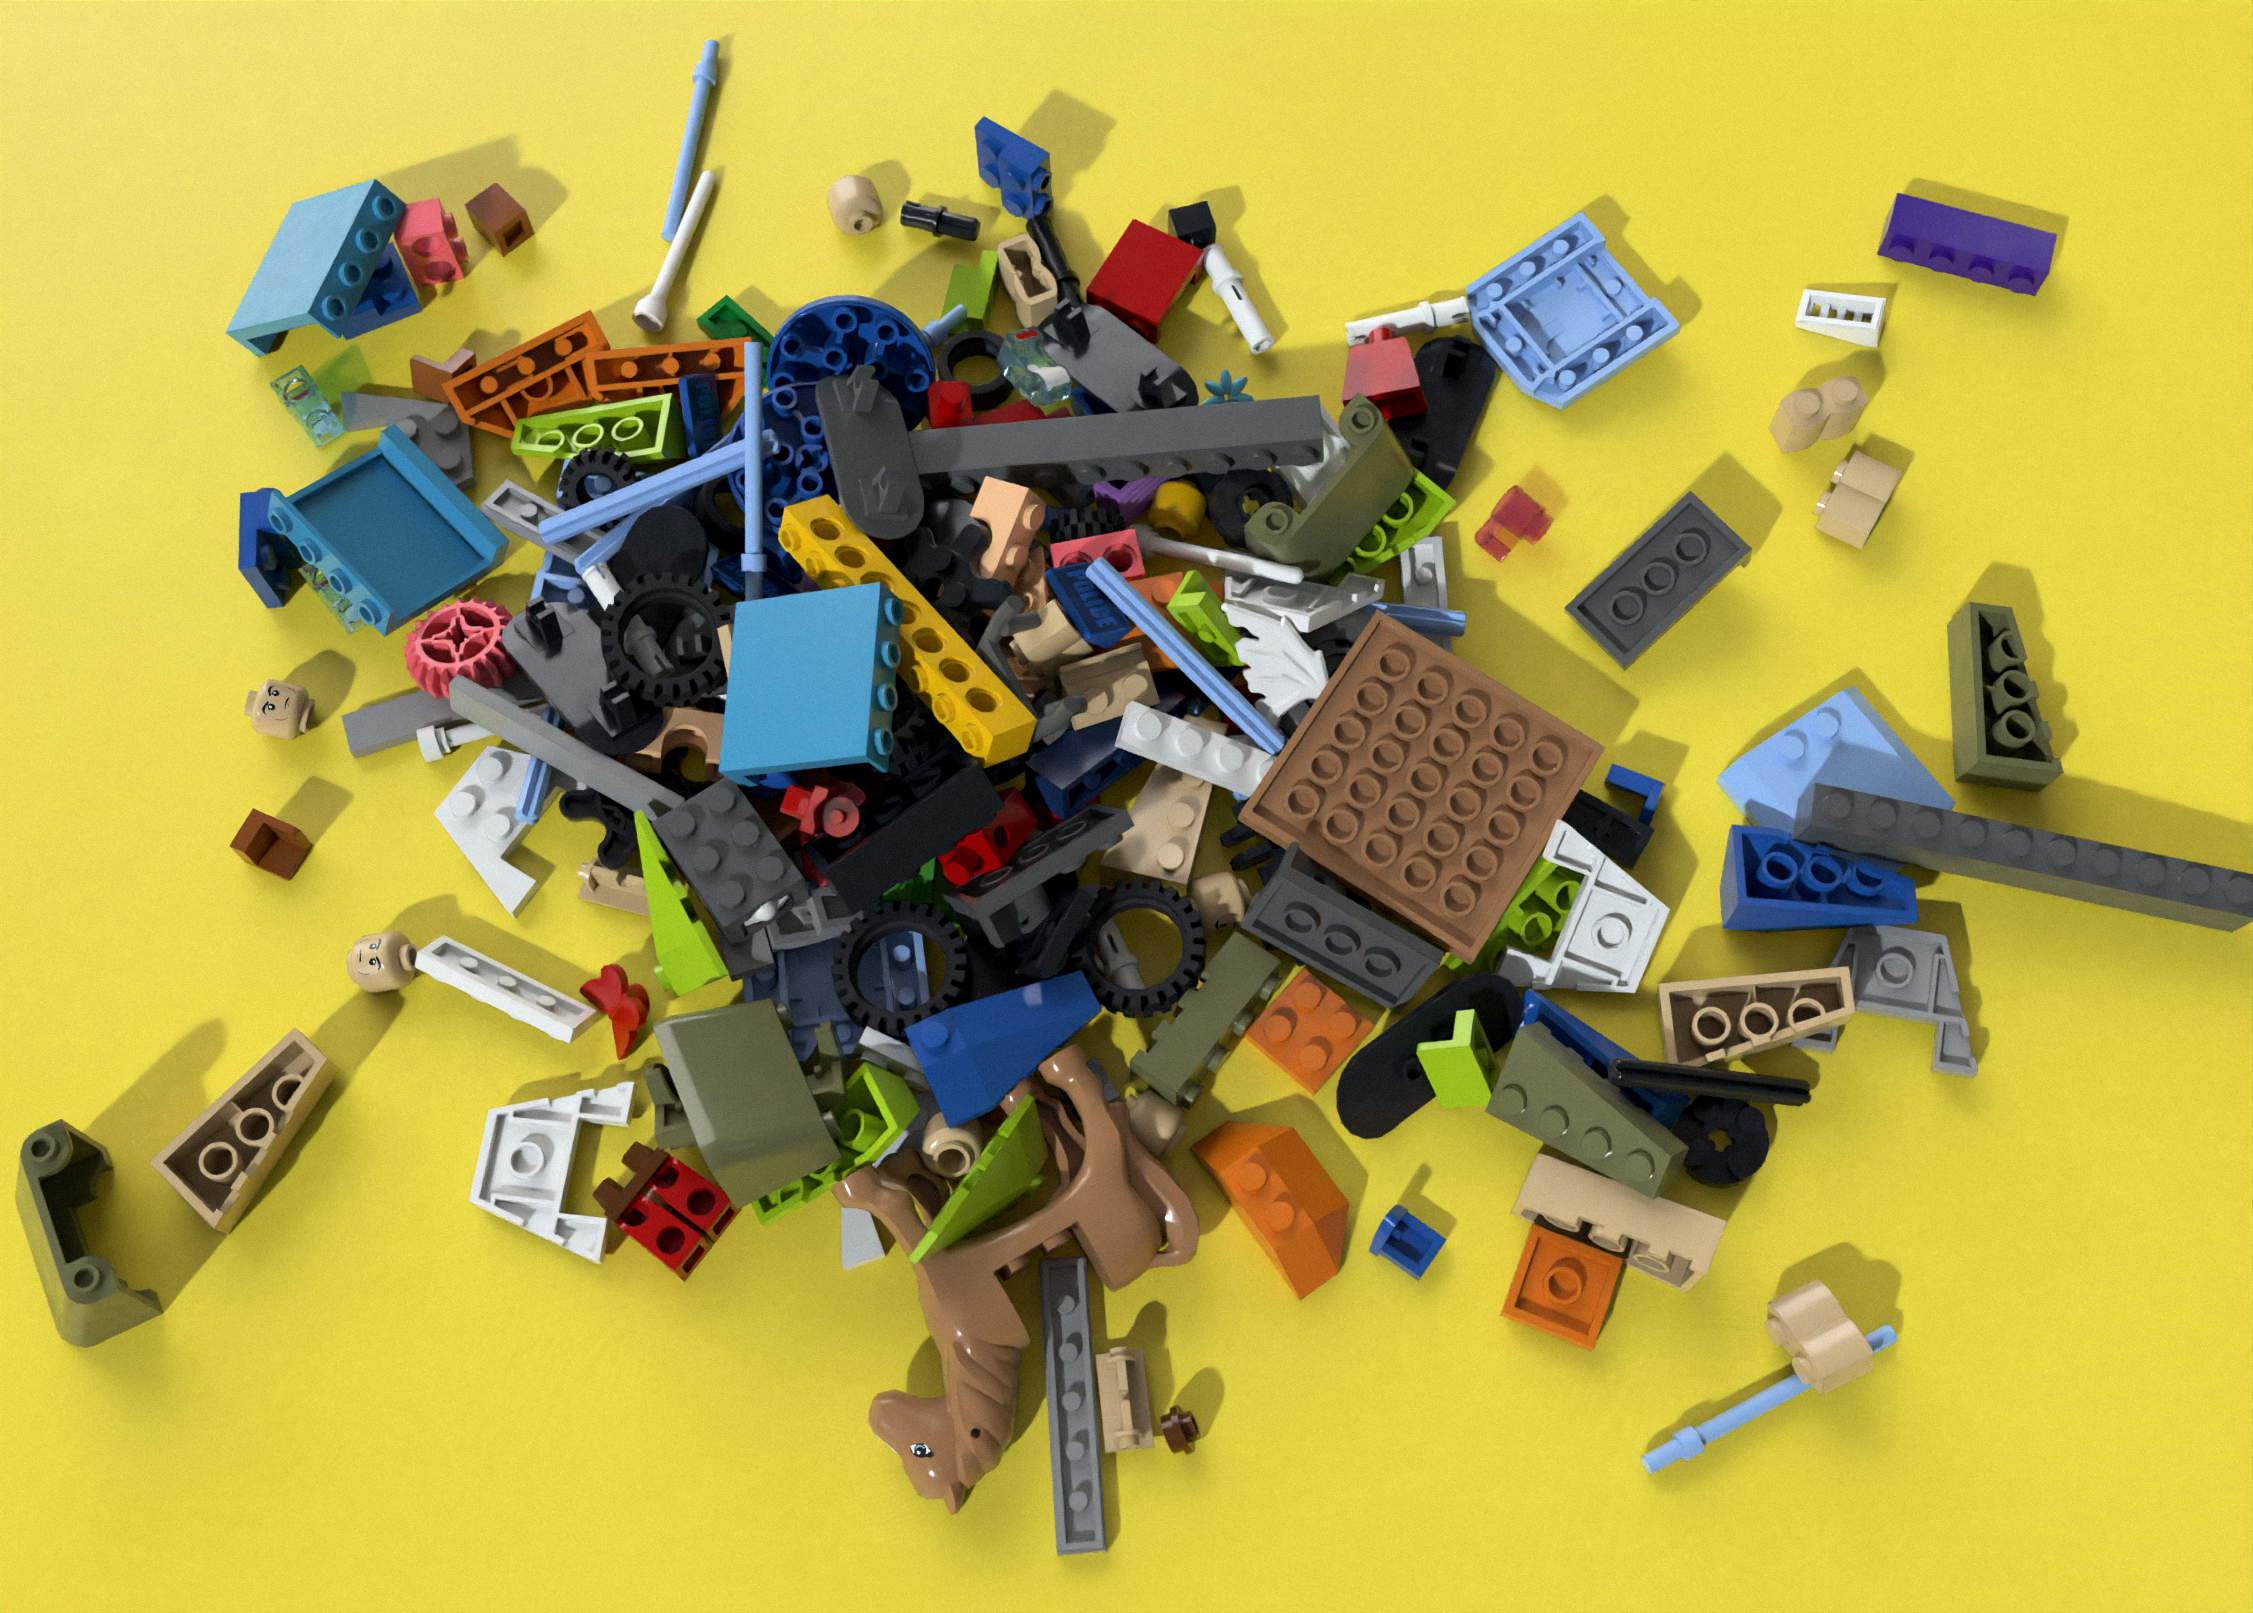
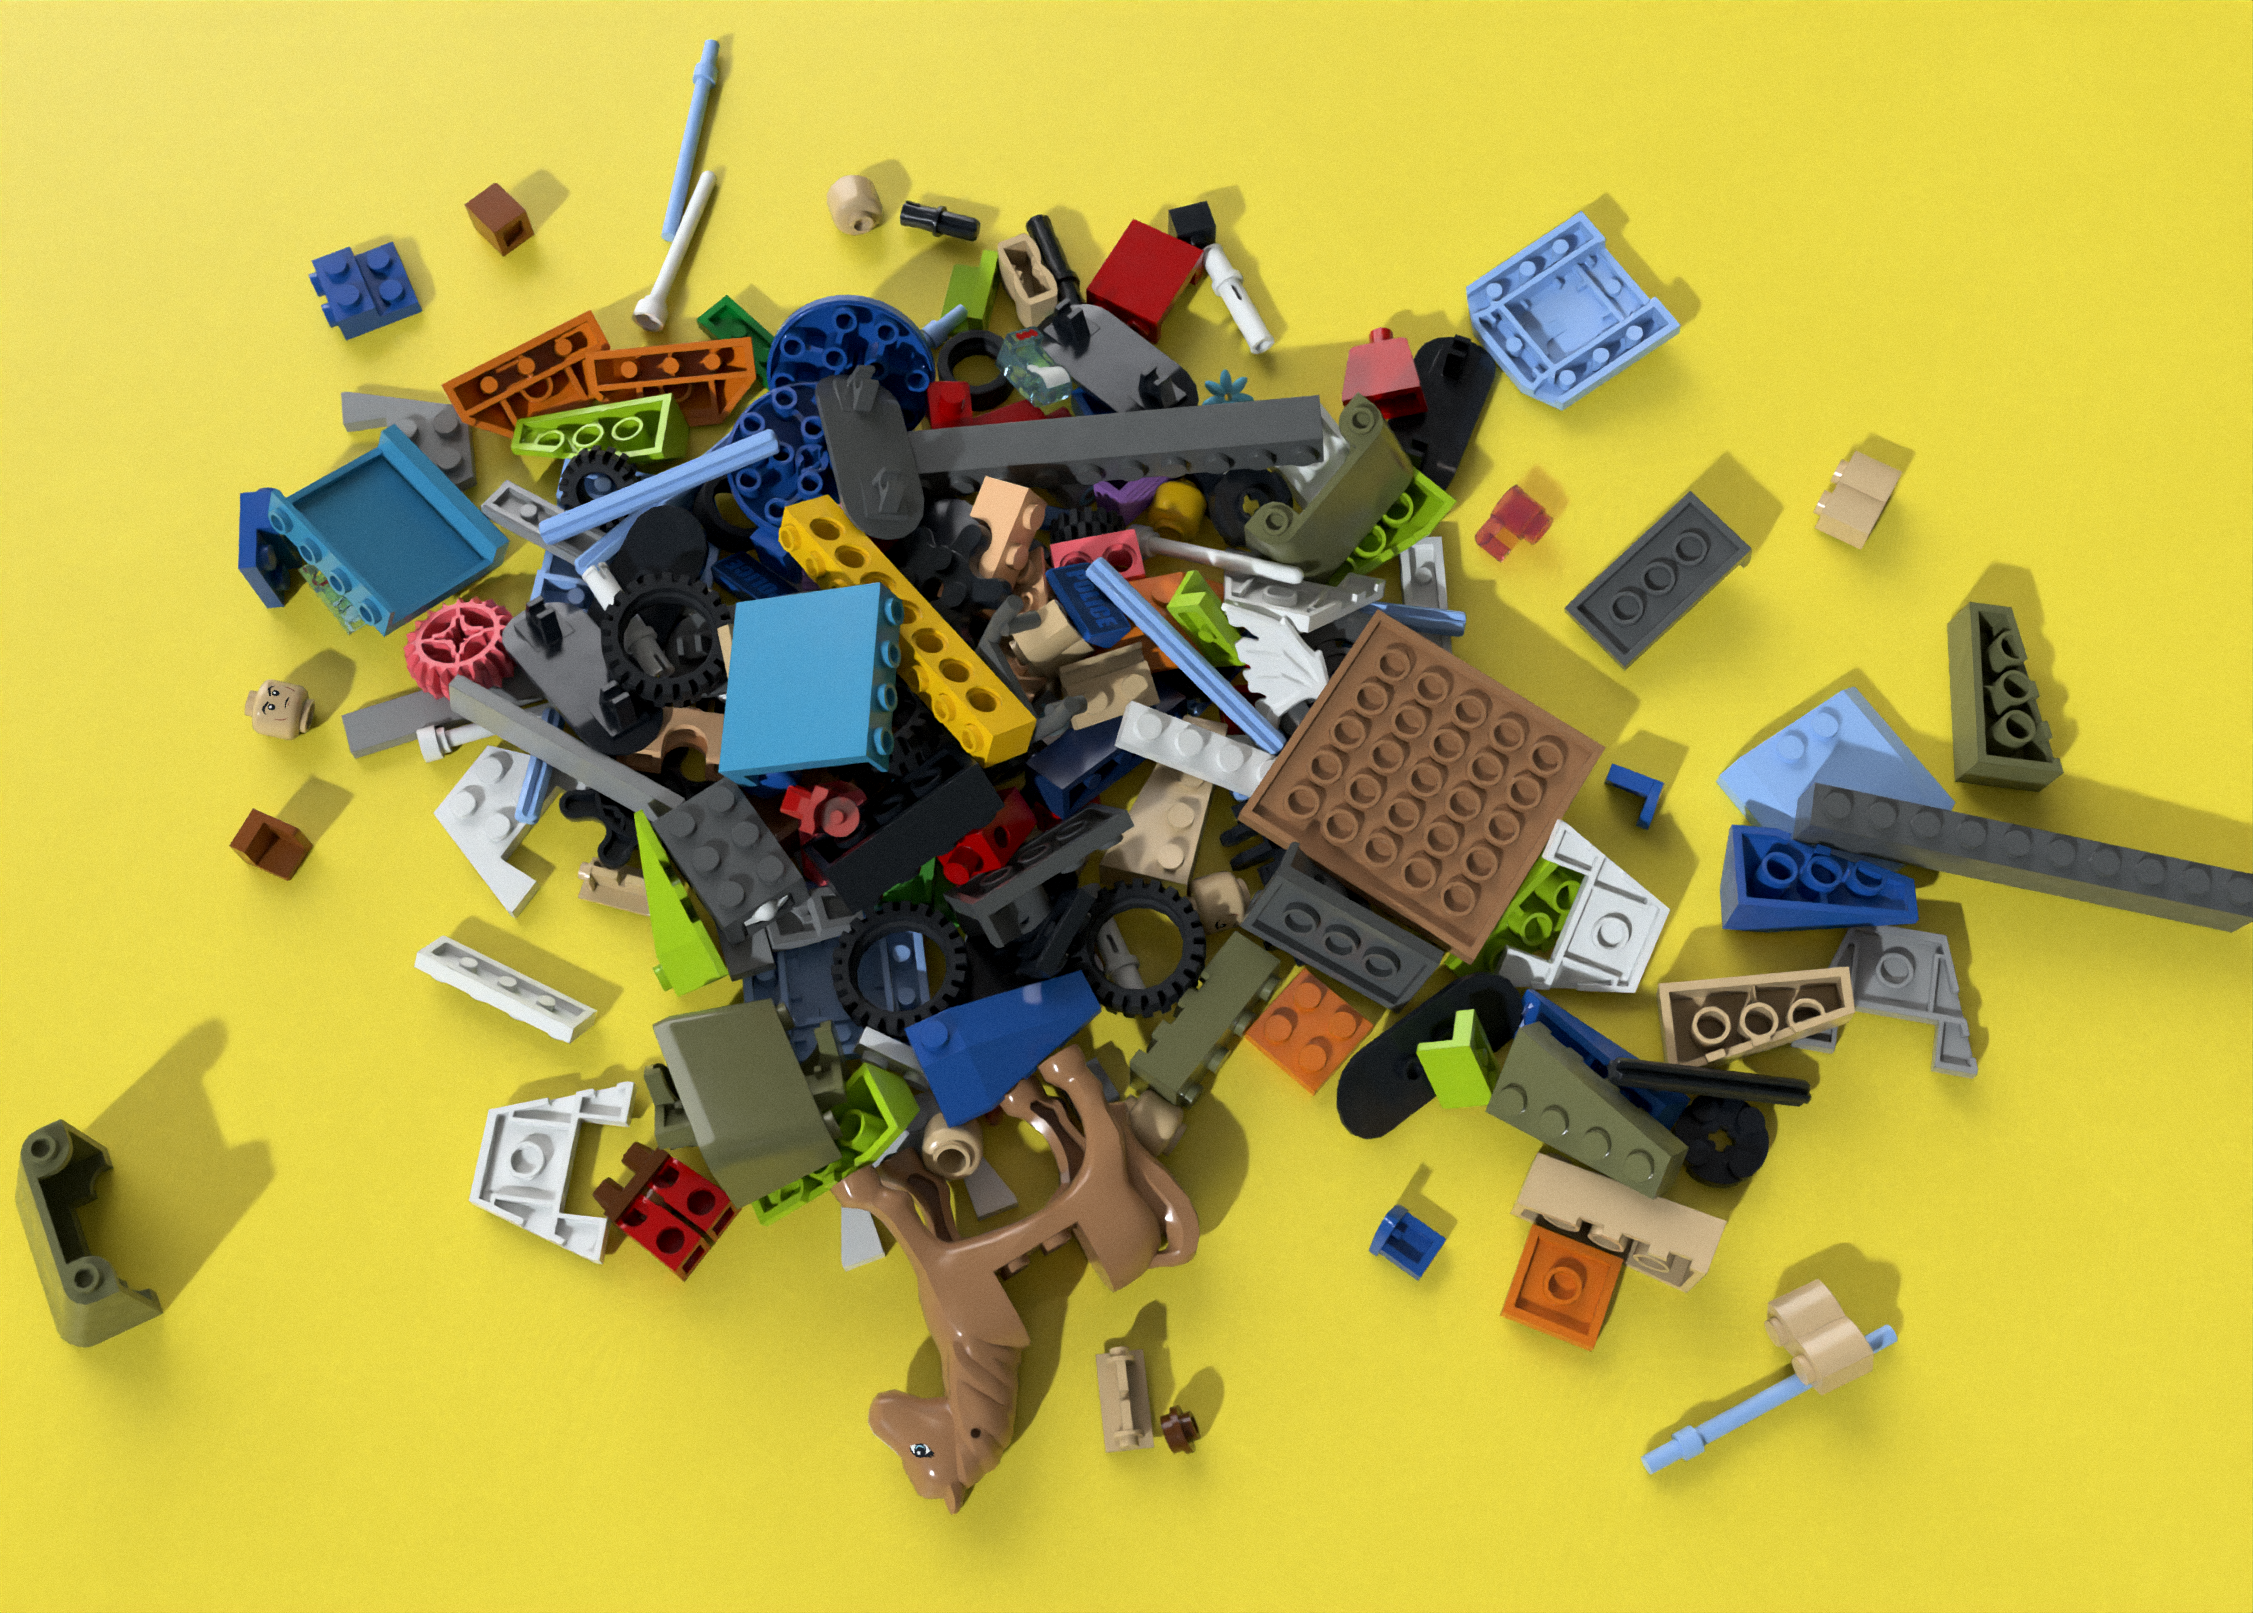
tan wedge [149,1028,340,1235] -> none
panel [225,179,406,357] -> none
clear light blue leg [269,364,346,449] -> none
tan head [346,931,419,993] -> none
coral brick [393,198,468,288] -> none
dark orange panel [410,348,477,406] -> none
red animal [580,964,650,1061] -> none
slope [678,372,723,460] -> none
light blue bar [741,342,767,601] -> none
lime wedge [908,1093,1049,1265] -> none
blue plate [974,116,1054,220] -> none
light grey tile [1039,1256,1107,1556] -> none
orange wedge [1190,1121,1349,1301] -> none
white pin [1344,296,1469,348] -> none
black hinge [1561,789,1655,870] -> none
tan brick [1769,376,1869,452] -> none
white slope [1795,289,1886,348] -> none
dark purple brick [1877,193,2057,296] -> none

